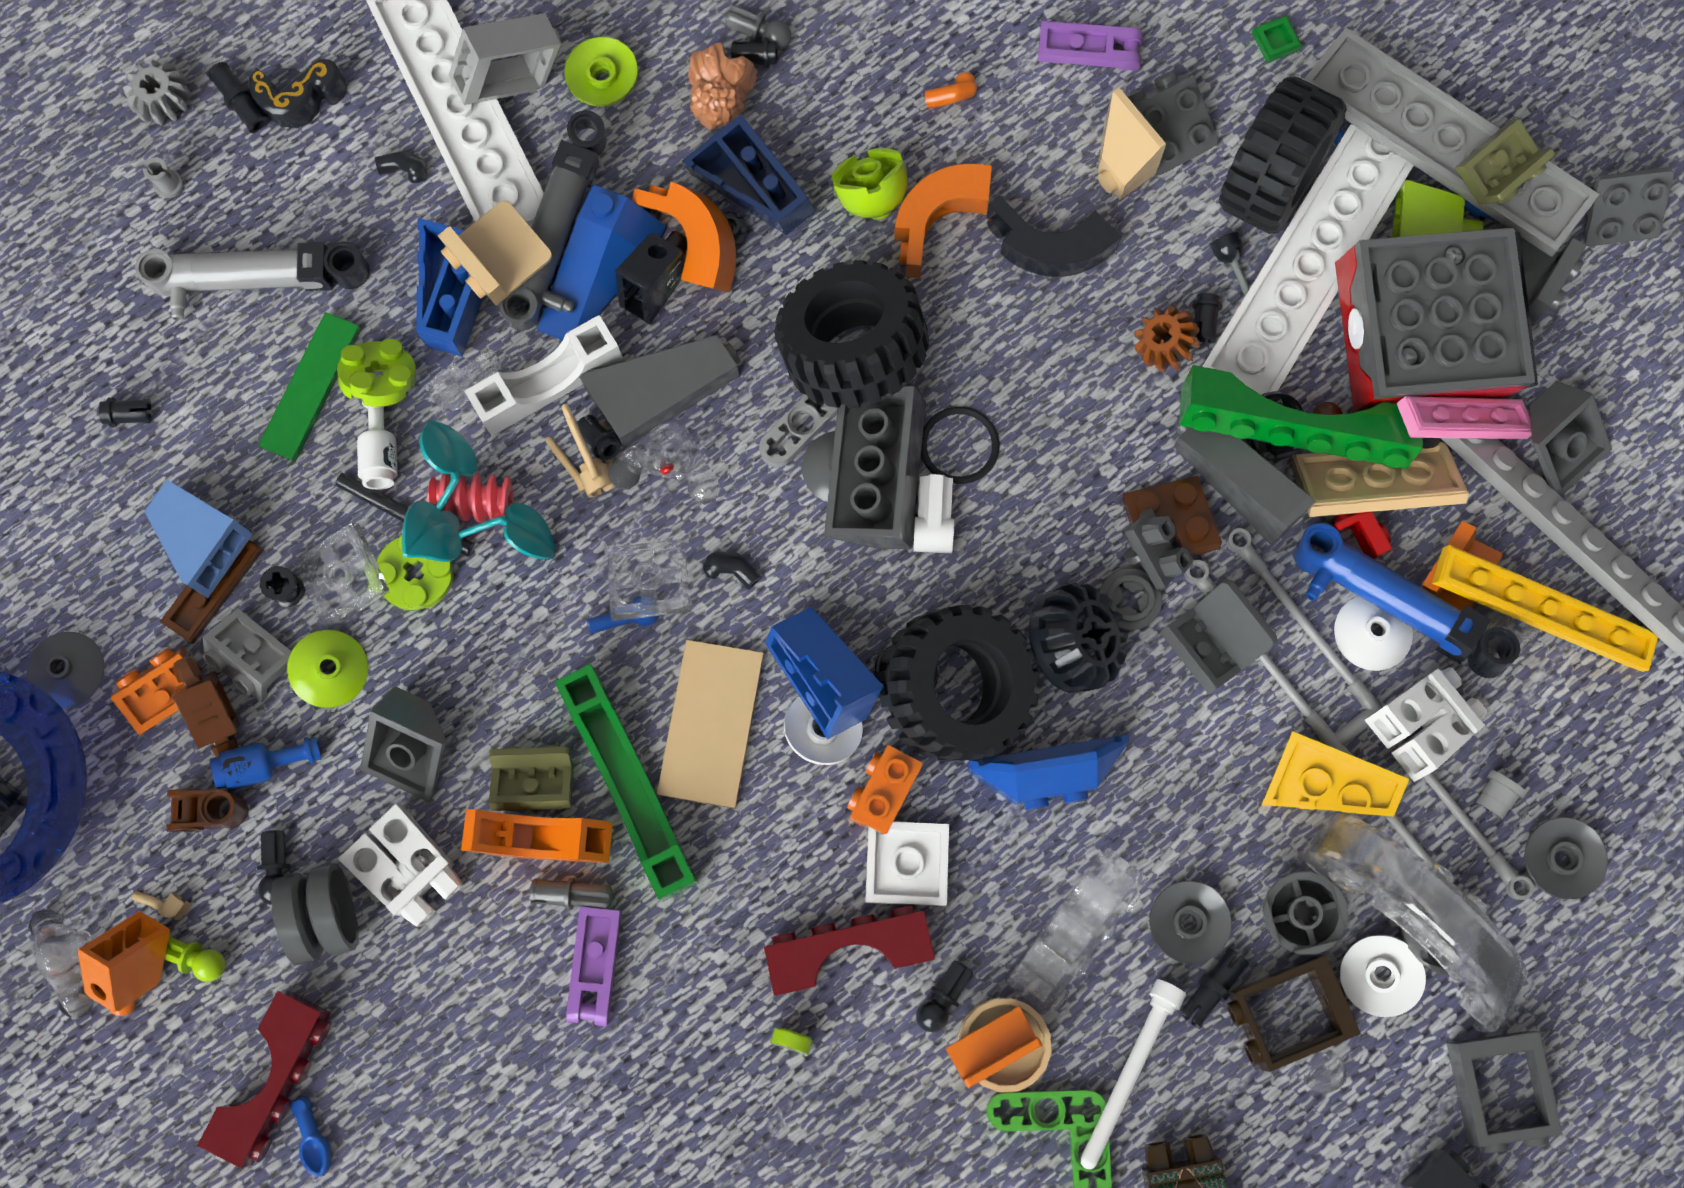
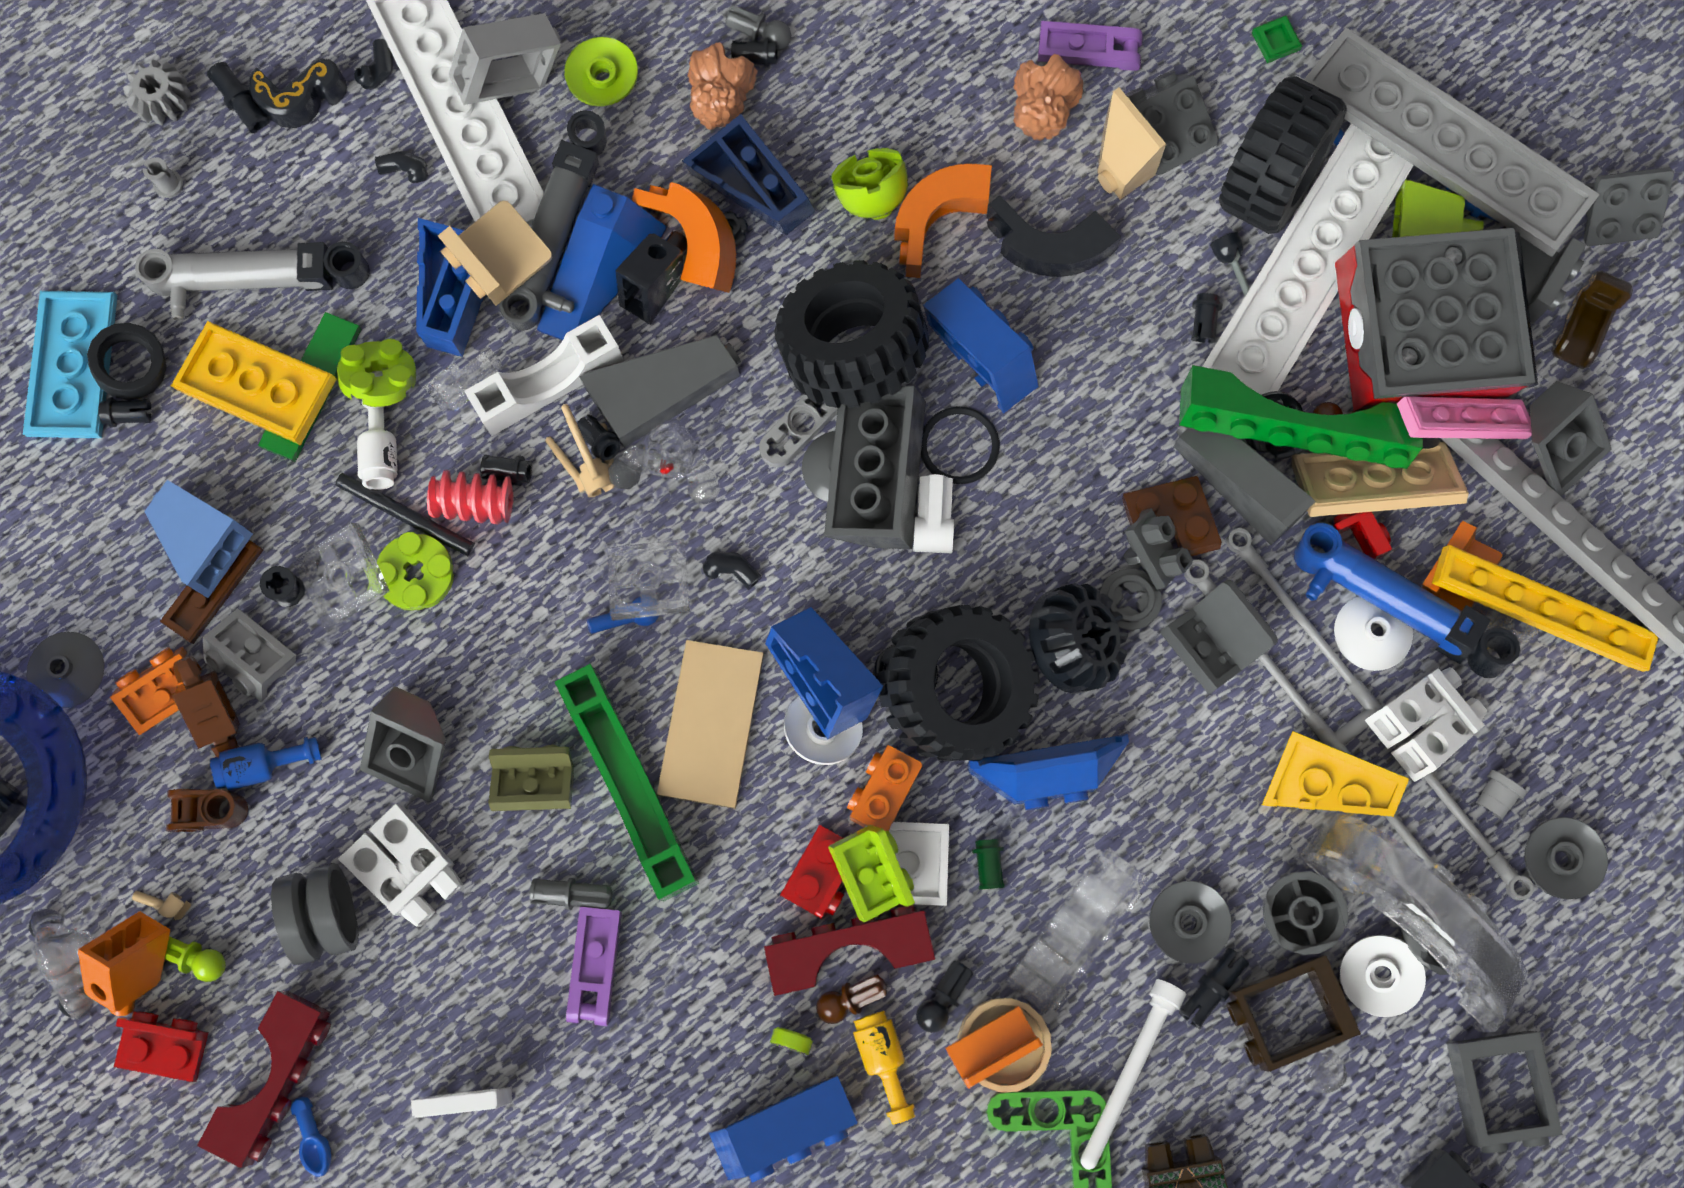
black axle [257,830,291,905] -> none
lime dish [287,630,368,708] -> none
teal plant [402,420,556,562] -> none
orange arch [461,809,613,863] -> none
orange arm [925,72,977,109] -> none
dark orange gear [1134,305,1200,373] -> none
olive bracket [1455,118,1556,205] -> none
none -> medium azure tile [23,291,118,438]
none -> black tyre [87,323,167,400]
none -> red bracket [114,1011,209,1082]
none -> yellow tile [171,321,337,445]
none -> black arm [354,39,393,90]
none -> white piece [411,1087,512,1118]
none -> black pin [480,454,532,486]
none -> blue wedge [709,1076,858,1183]
none -> red bracket [780,825,845,919]
none -> reddish brown axle [816,974,887,1024]
none -> lime bracket [828,825,915,922]
none -> yellow piece [853,1010,915,1125]
none -> blue wedge [923,278,1039,413]
none -> dark green pin [972,839,1005,890]
none -> nougat hair [1013,54,1083,141]
none -> dark brown animal [1551,270,1633,369]

